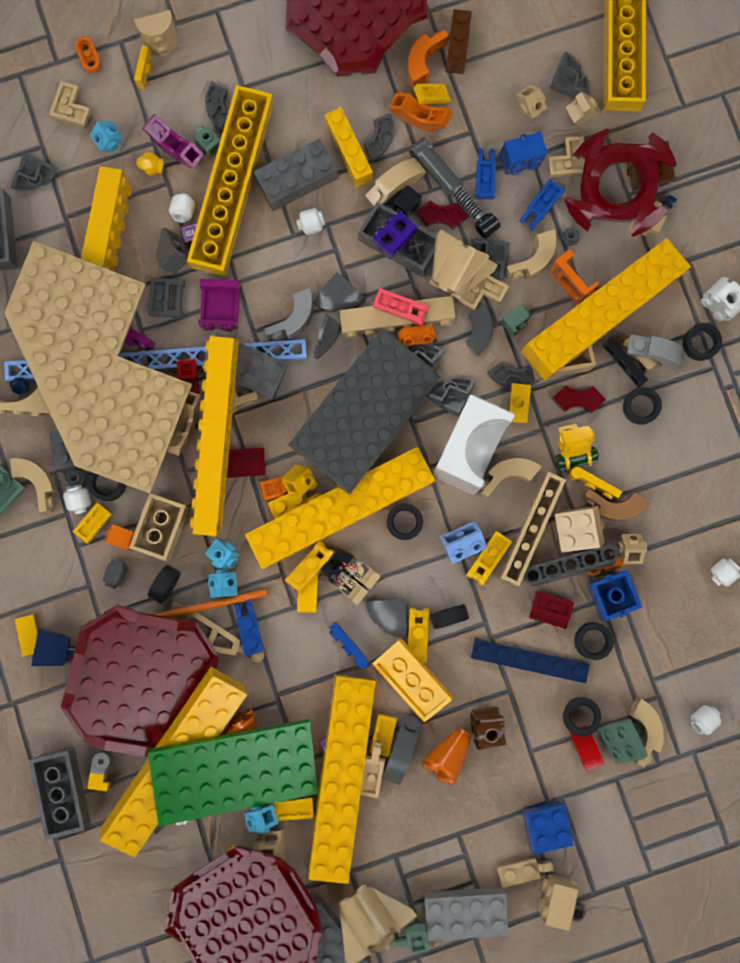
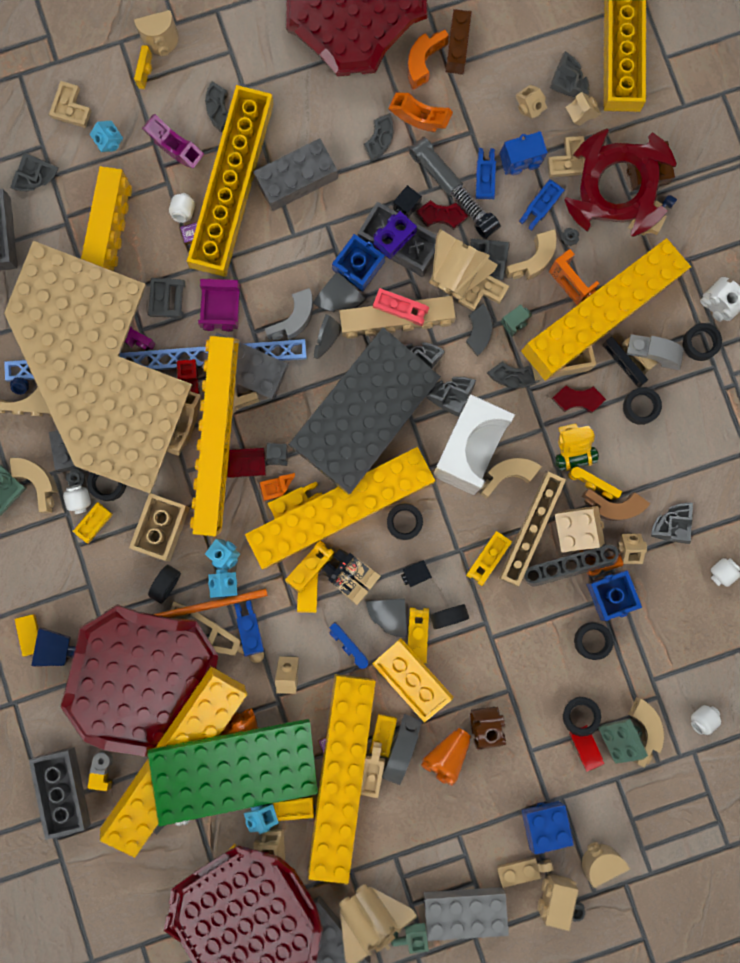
orange plate [75,36,101,74] -> none
dark grey brick [102,559,127,589] -> none
orange brick [105,524,135,551] -> none
yellow rock [136,152,164,176] -> none
dark grey slope [156,228,188,274] -> none
sand green brick [194,125,221,159] -> none
yellow brick [281,464,316,496] -> none
white head [296,208,325,235] -> none
yellow brick [324,107,373,188] -> none
tan arch [365,158,426,206] -> none
orange plate [397,325,436,346] -> none
yellow plate [413,84,451,104] -> none
light blue brick [440,521,487,564] -> none
dark blue plate [471,639,590,683] -> none
yellow plate [509,383,531,423] -> none
dark red plate [528,591,575,630] -> none
none -> dark grey brick [266,443,288,466]
none -> tan brick [275,656,299,694]
none -> blue brick [332,234,385,292]
none -> black brick [401,560,432,588]
none -> tan brick [582,842,630,888]
none -> dark grey brick [651,503,693,544]

